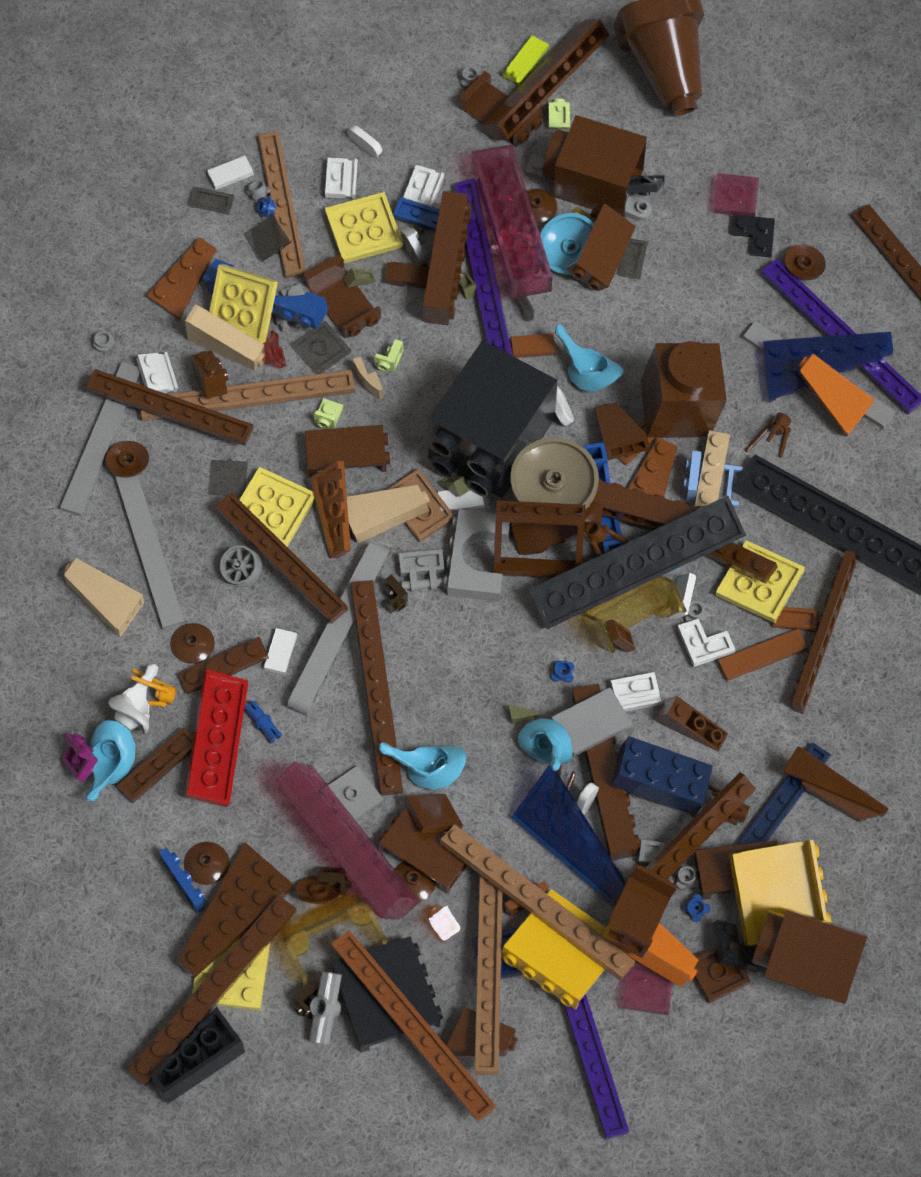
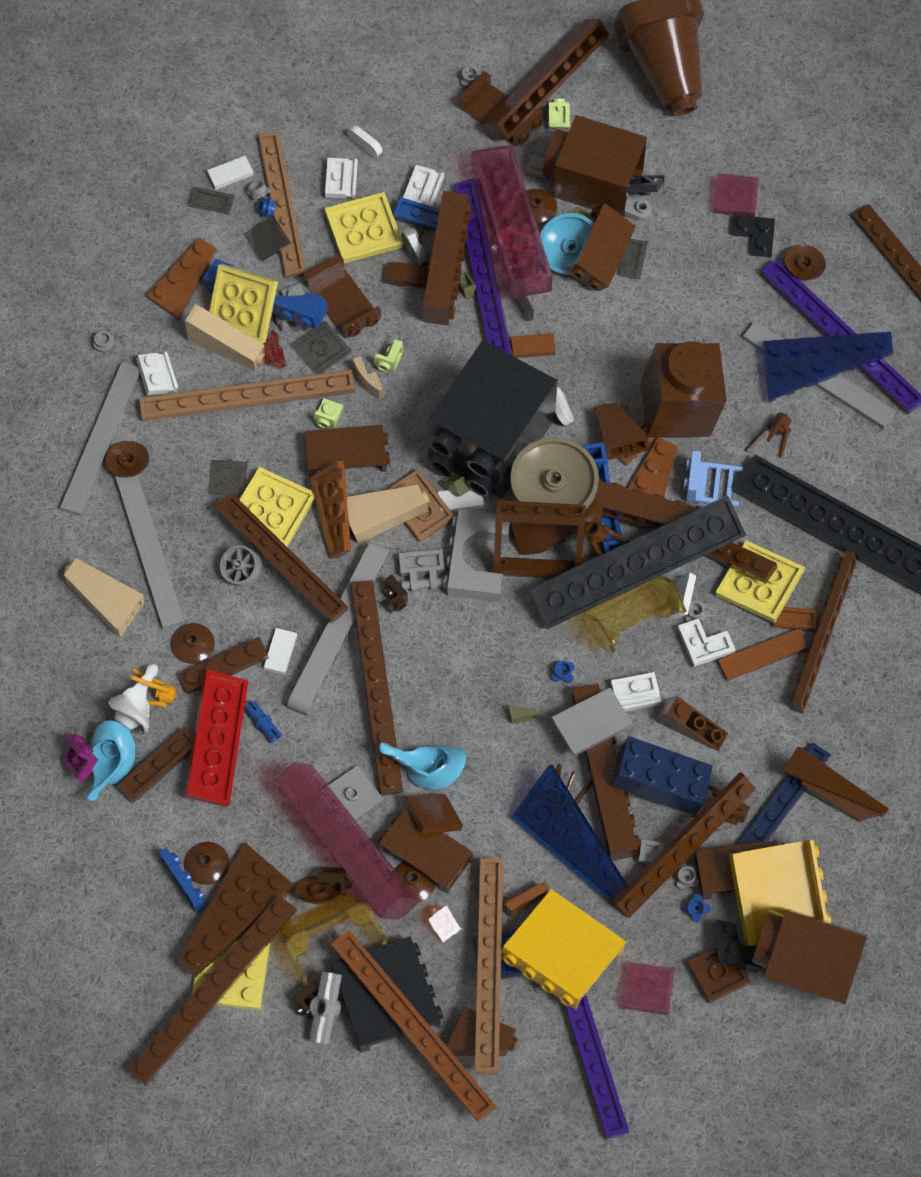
reddish brown plate [86,369,254,446] -> none
black wedge [151,1006,245,1104] -> none
reddish brown brick [191,350,229,399] -> none
olive piece [343,268,376,288] -> none
medium nougat plate [440,825,635,981] -> none
neon yellow hinge [502,35,549,86] -> none
medium azure hat [518,718,573,771] -> none
medium azure hat [555,324,624,392] -> none
white tile [574,783,599,818] -> none
reddish brown panel [601,864,678,958] -> none
reddish brown tile [605,619,635,652] -> none
orange slope [611,923,698,988] -> none
tan plate [694,431,730,507] -> none
orange slope [799,354,875,436] -> none

